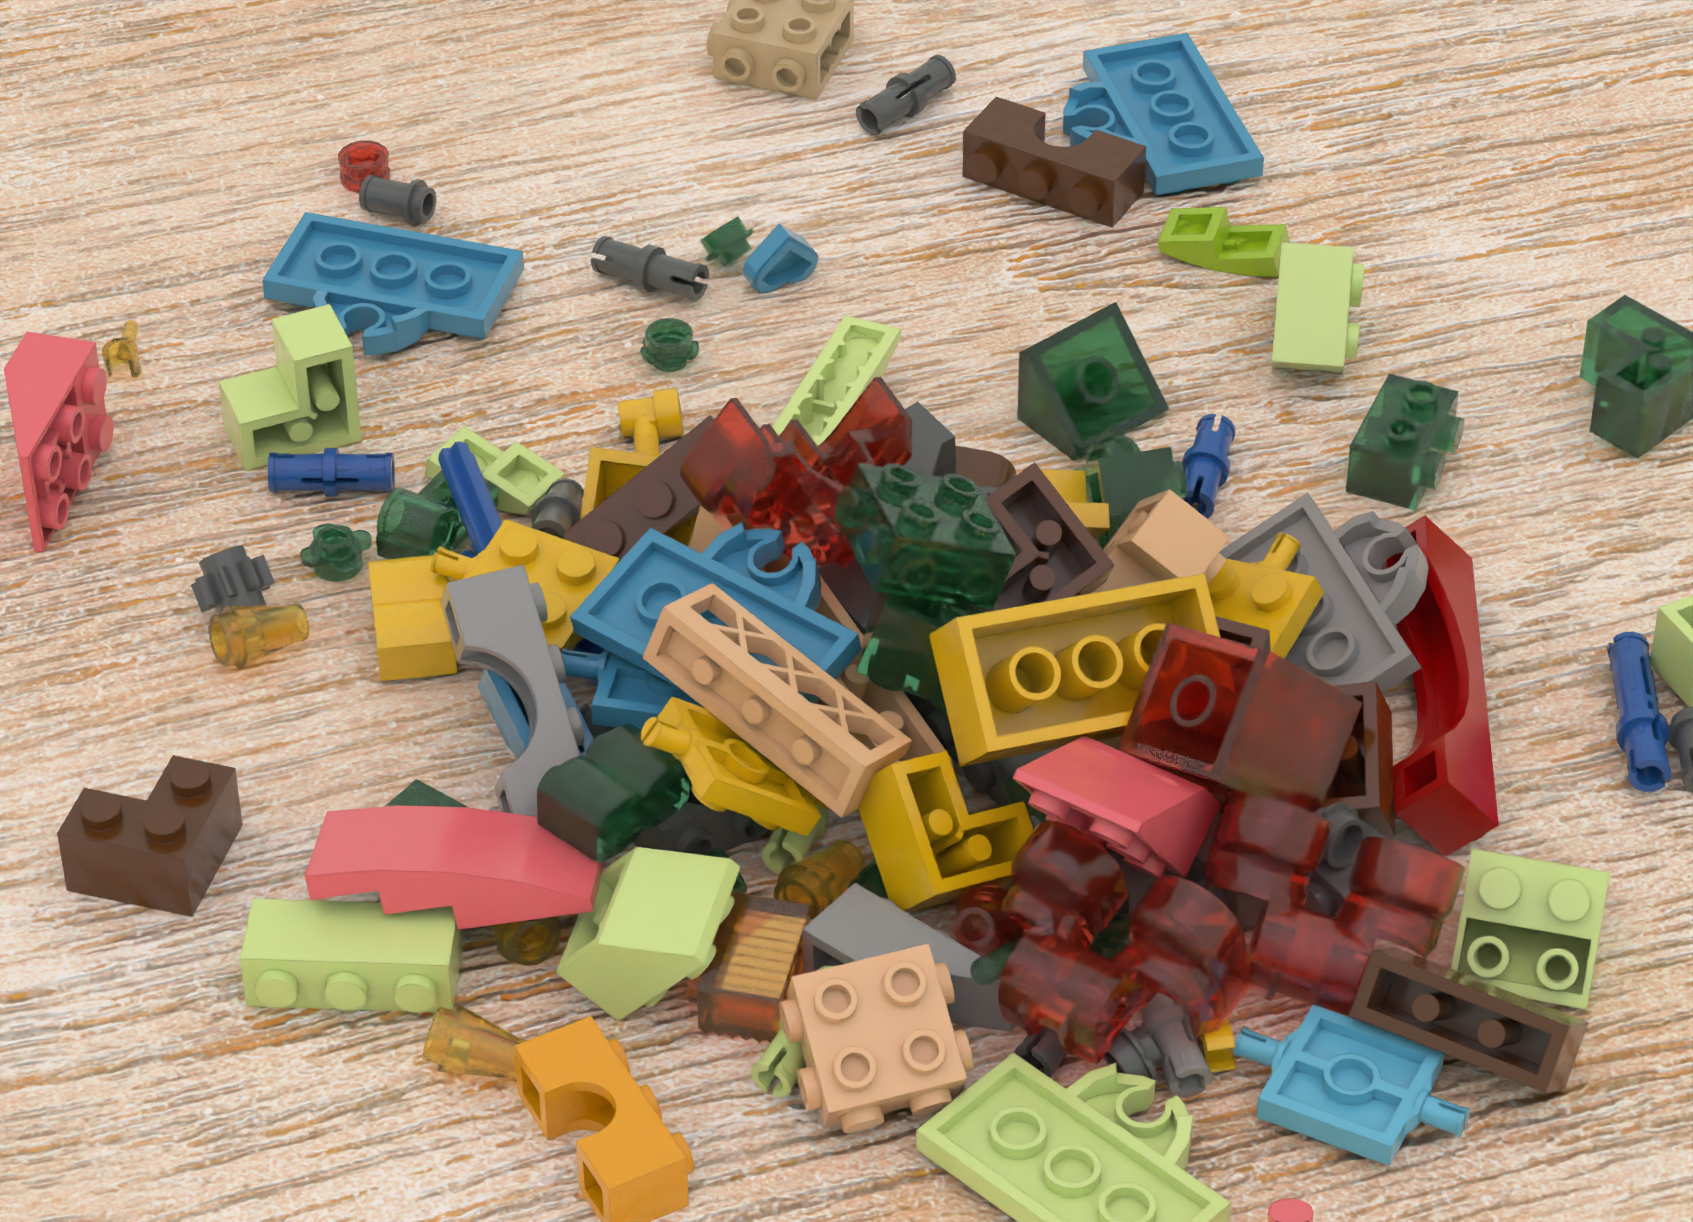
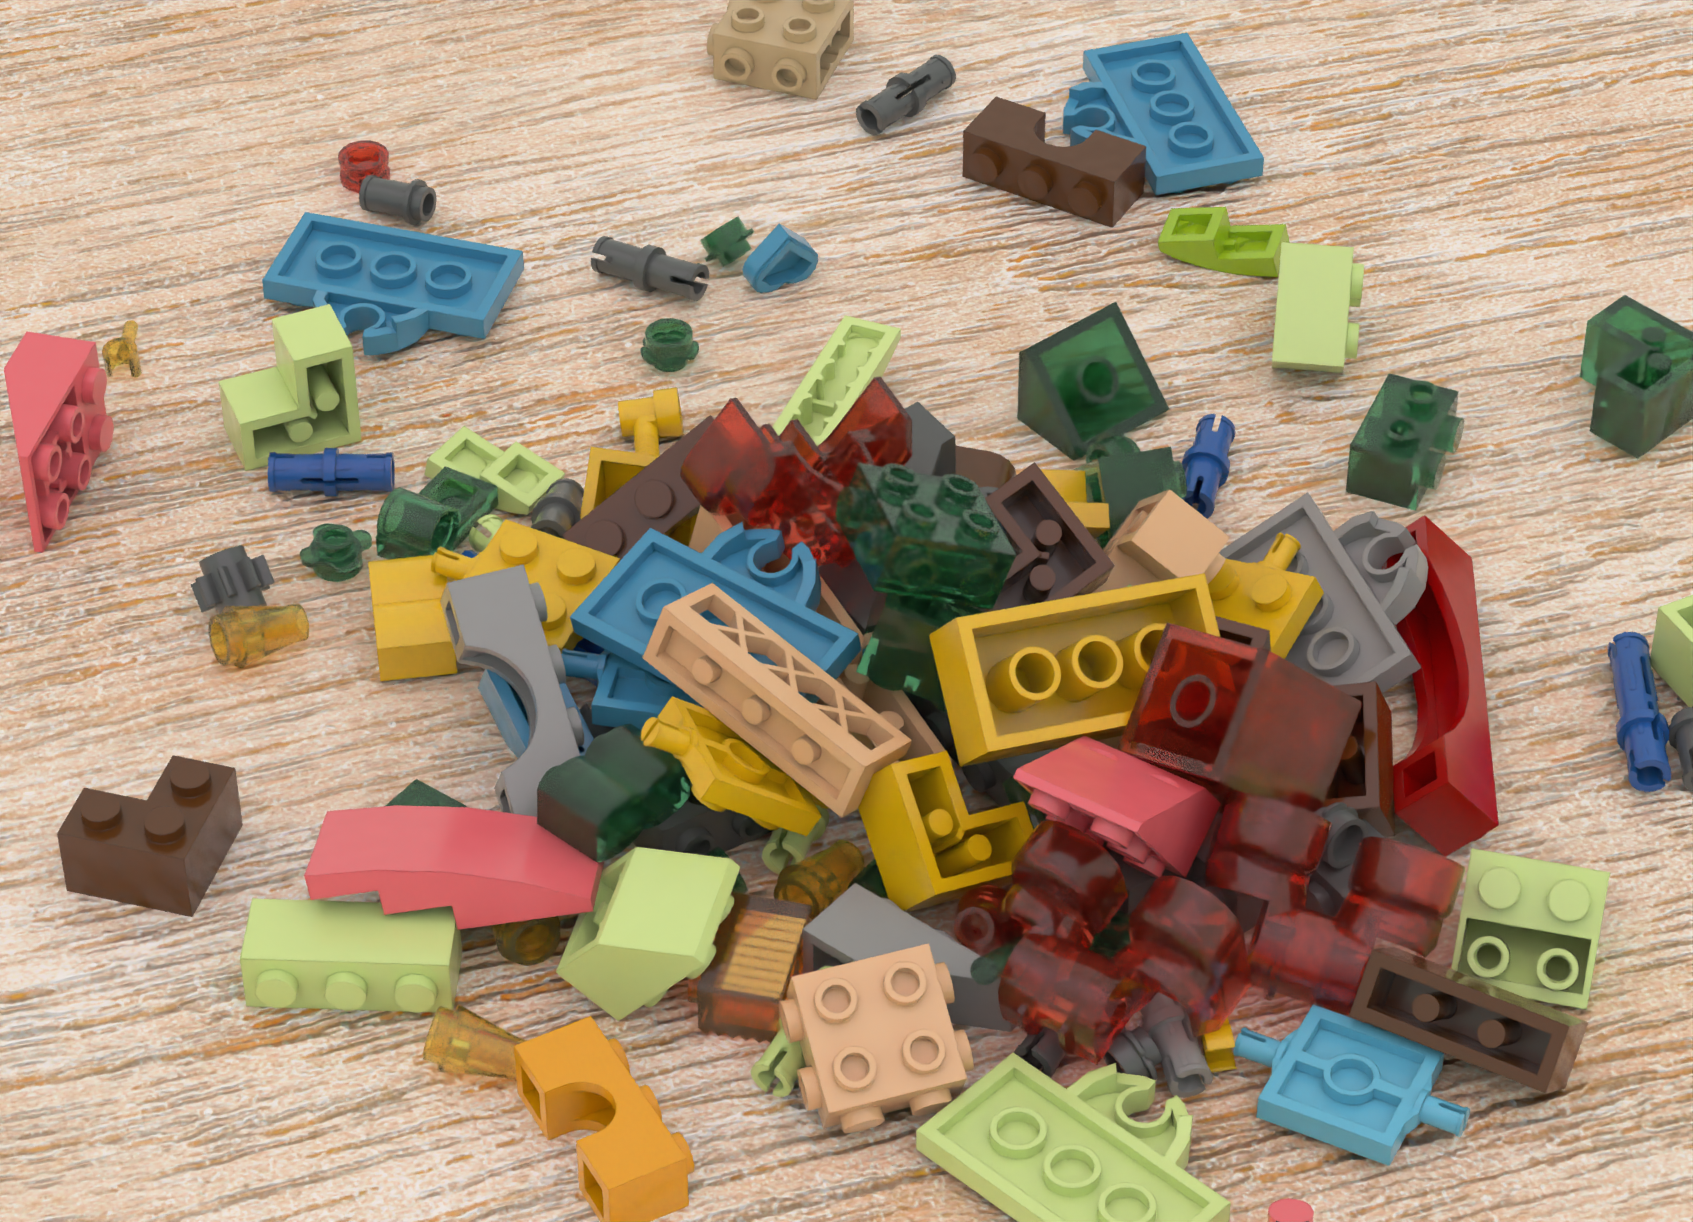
blue axle [438,441,502,556] -> none

